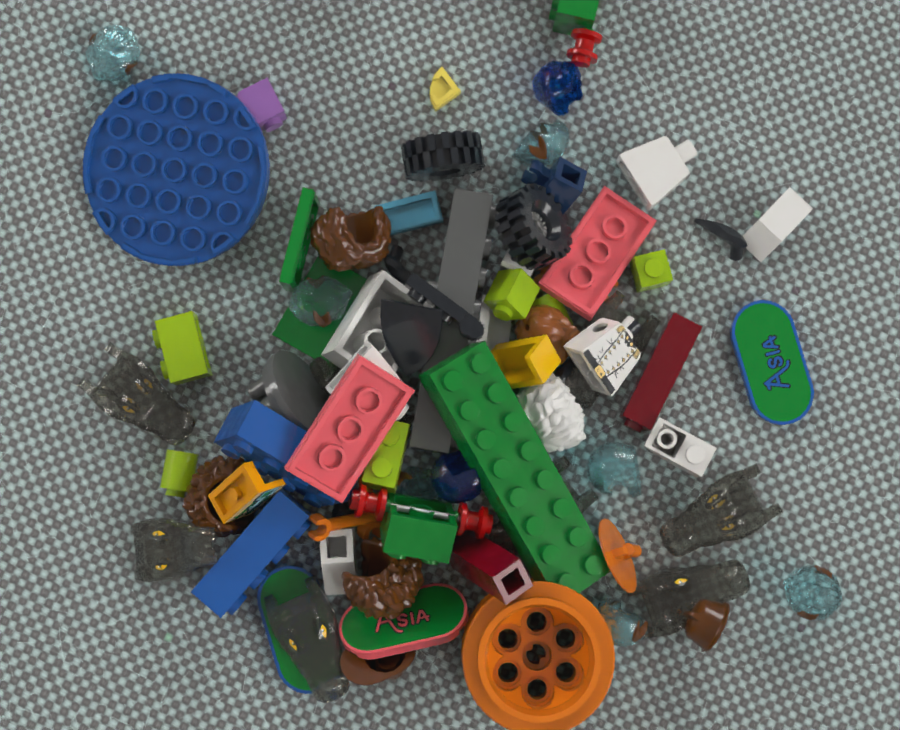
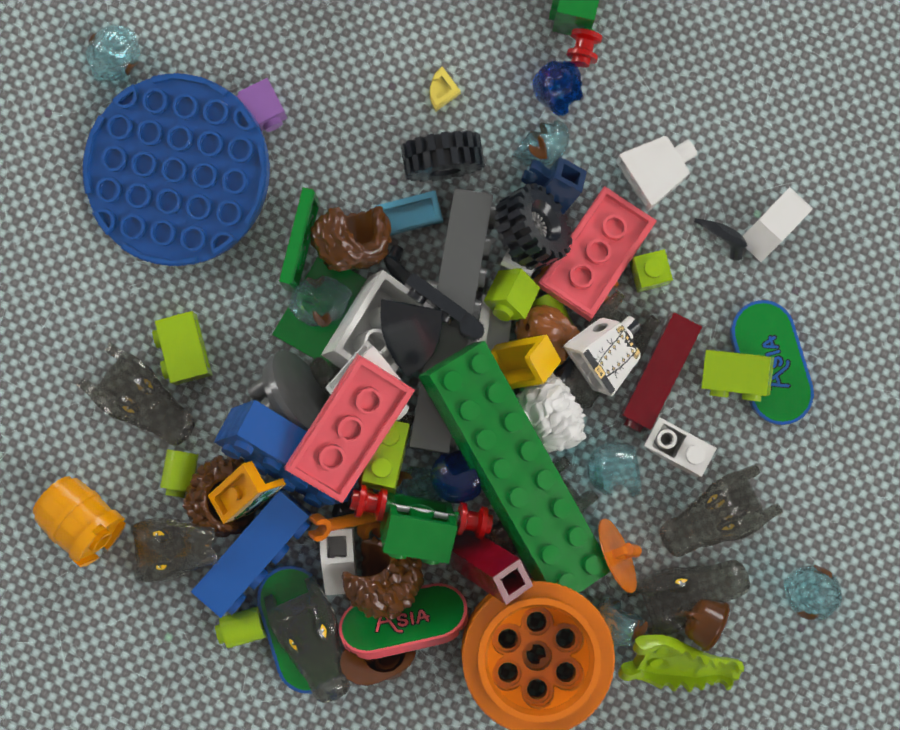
none -> light orange piece [32,476,126,568]
none -> lime brick [215,606,266,649]
none -> lime animal [618,635,744,692]
none -> lime brick [701,350,774,401]

